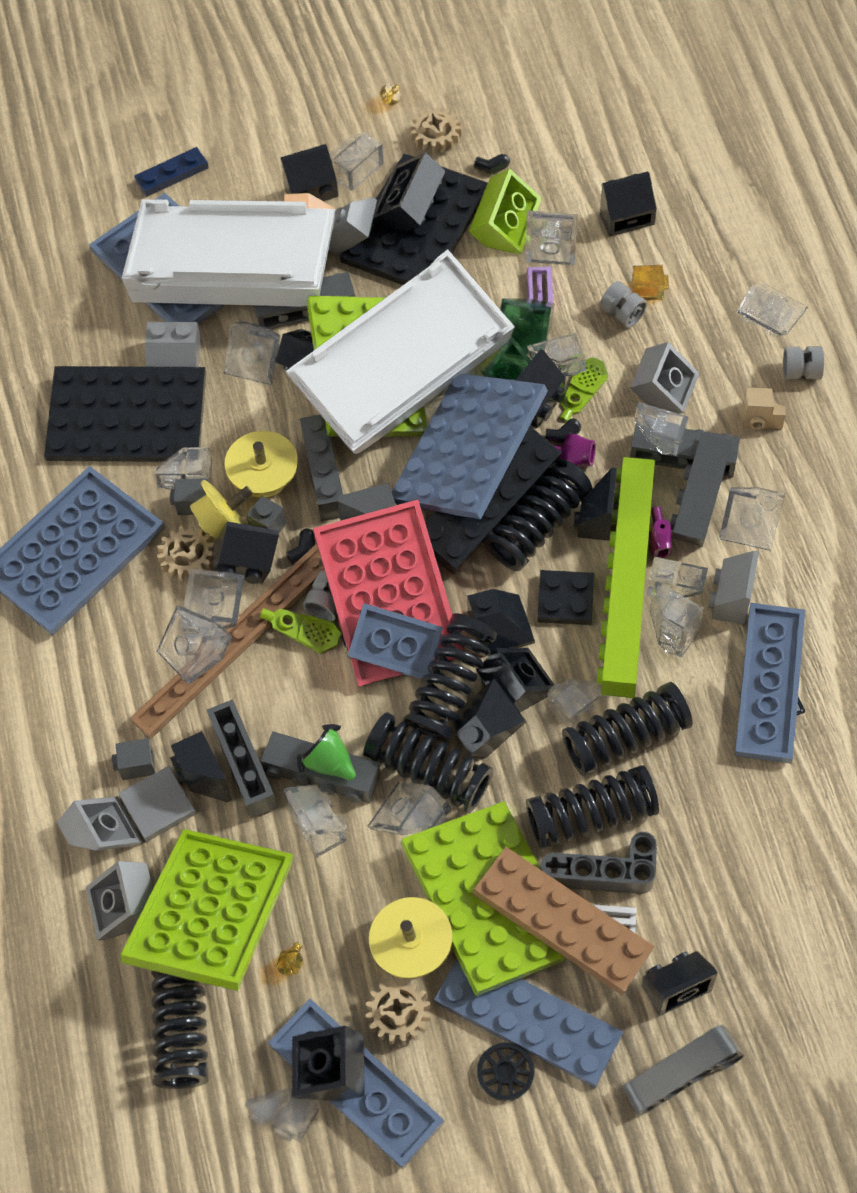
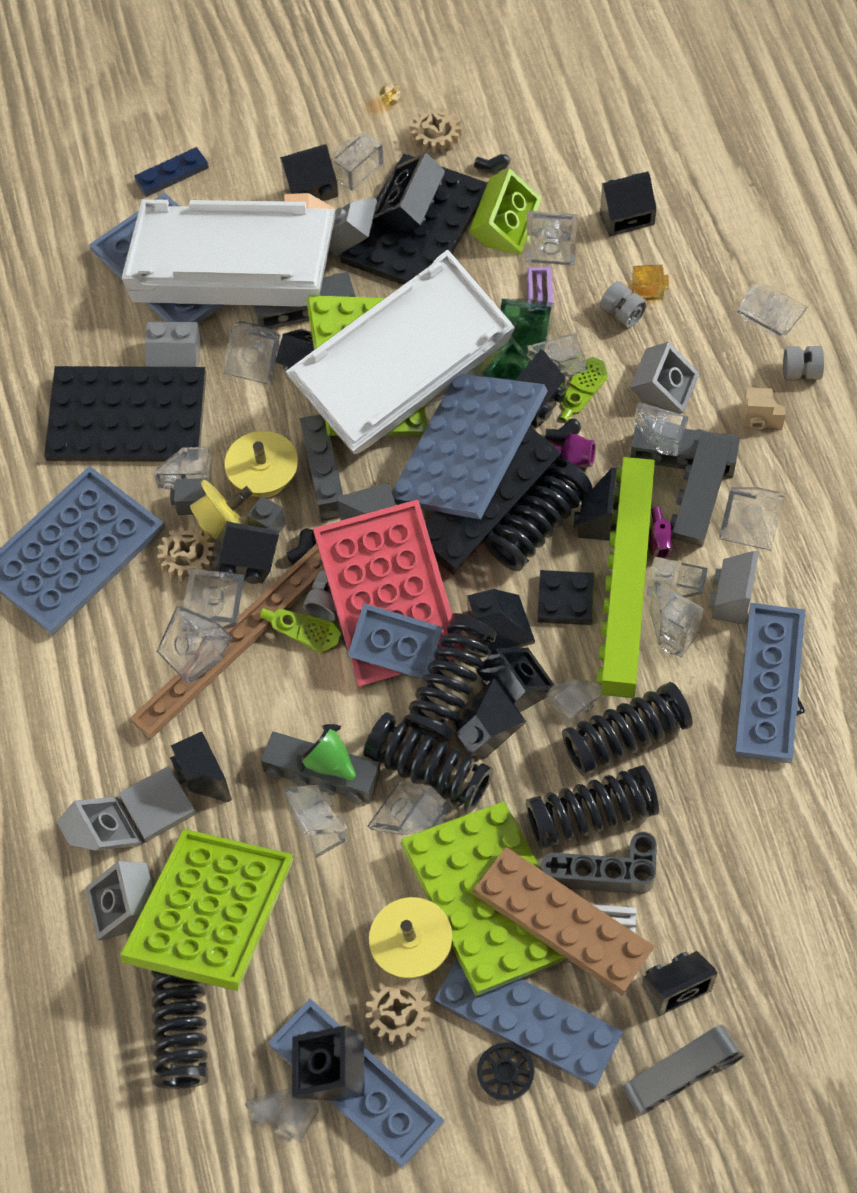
dark grey brick [112,738,156,780] -> none
dark grey brick [207,699,277,818] -> none
clear yellow piece [275,942,303,976] -> none

